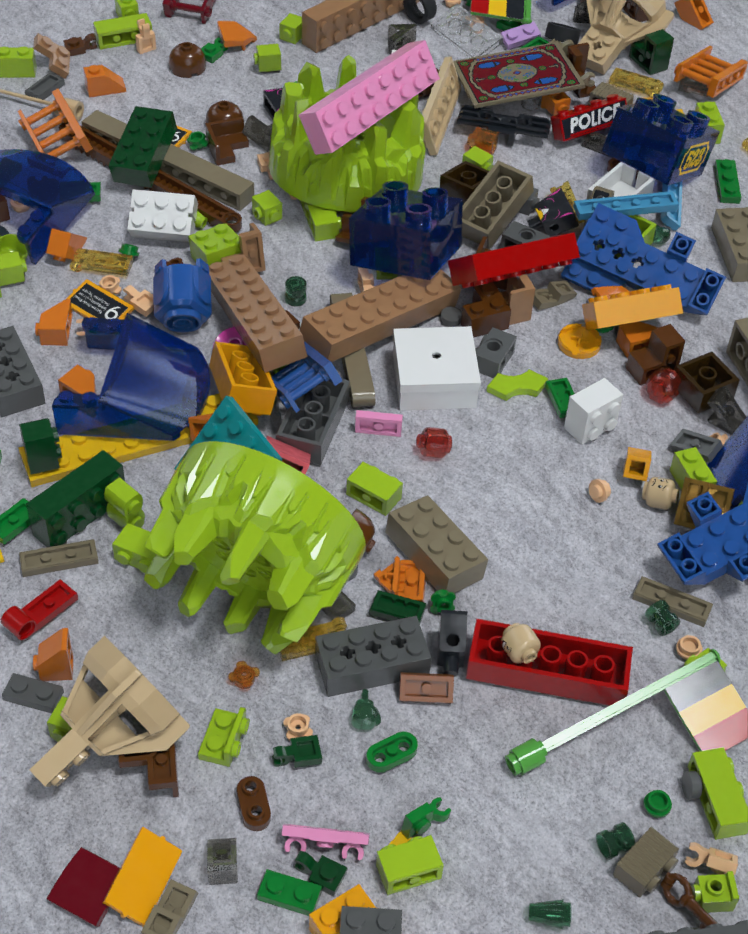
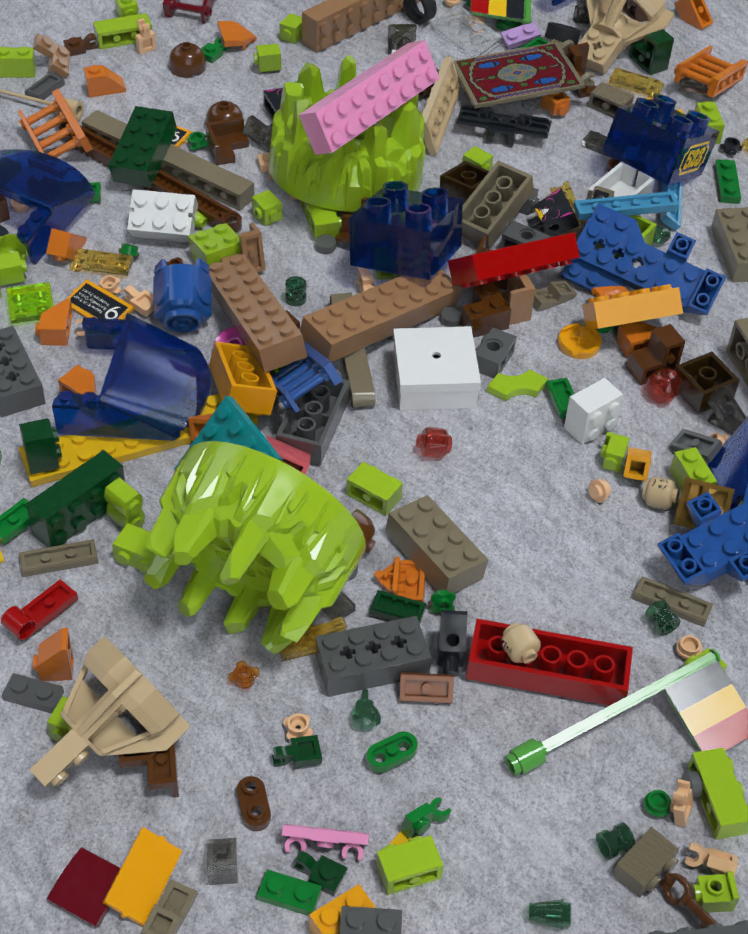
lime bracket [198,707,250,767] -> none
bright pink plate [355,410,403,437] -> none
clear orange brick [467,127,499,155] -> none
brick [550,94,629,142] -> none
none -> clear neon green plate [6,282,54,324]
none -> dark grey tile [315,235,336,254]
none -> lime brick [600,432,630,473]
none -> light nougat plate [670,779,693,828]
none -> black plate [719,137,743,155]

